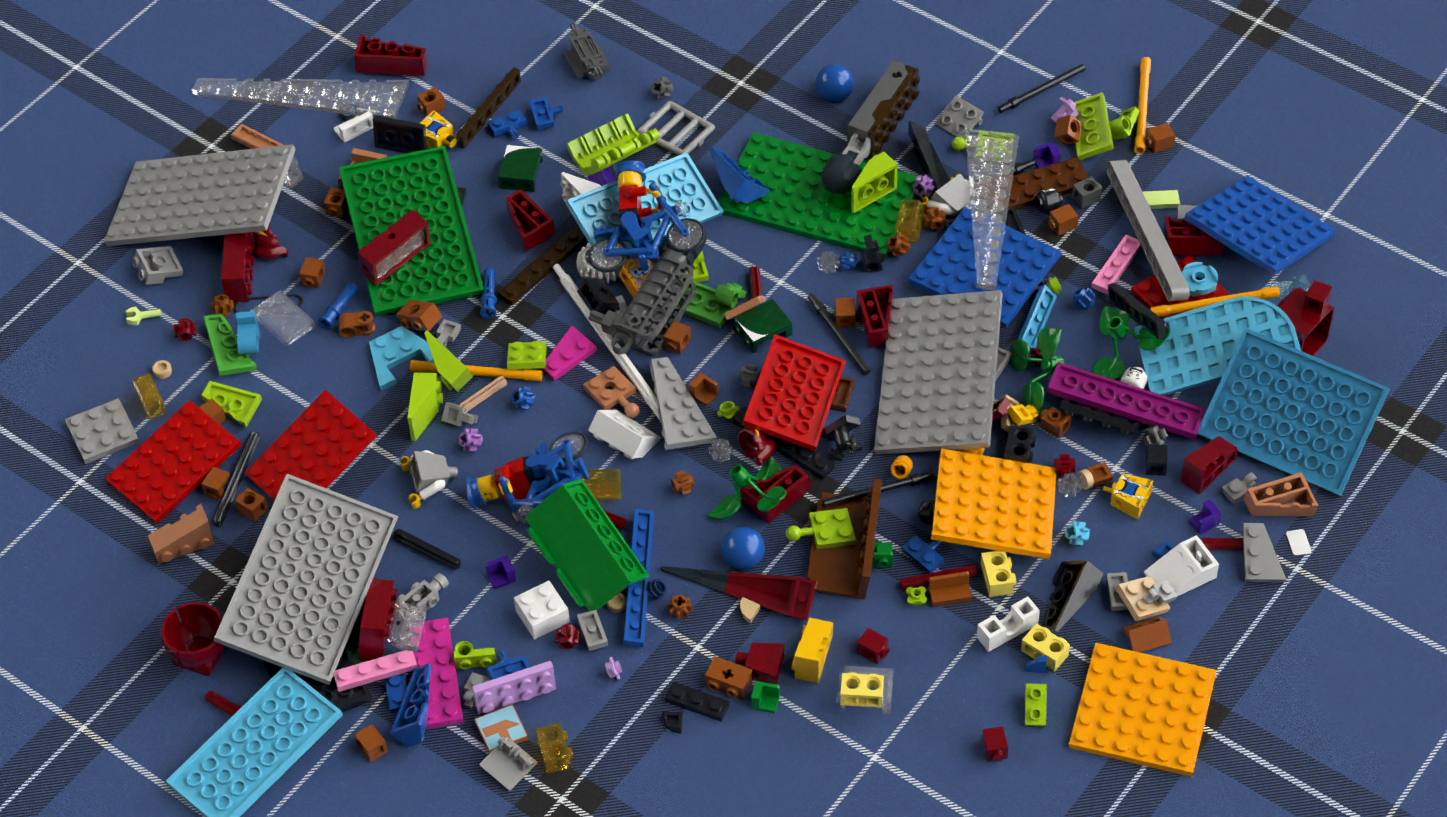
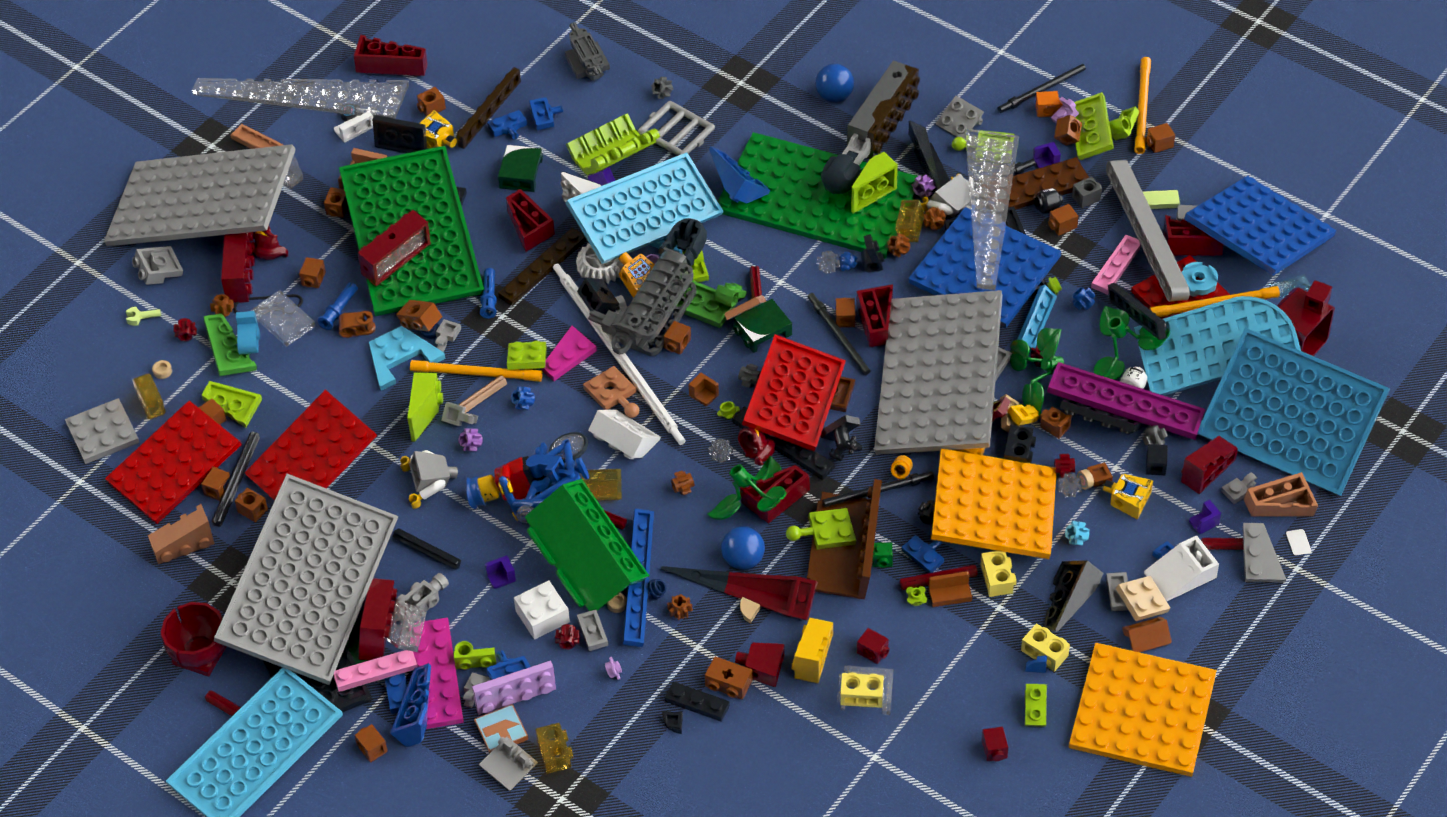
lime slope [424,330,473,392] -> none
piece [589,161,706,273] -> none
light grey wing [649,357,717,450] -> none
green panel [751,681,780,713] -> none
white arch [977,597,1040,652] -> none
light grey plate [1143,580,1178,605] -> none
none -> orange brick [1035,91,1062,117]

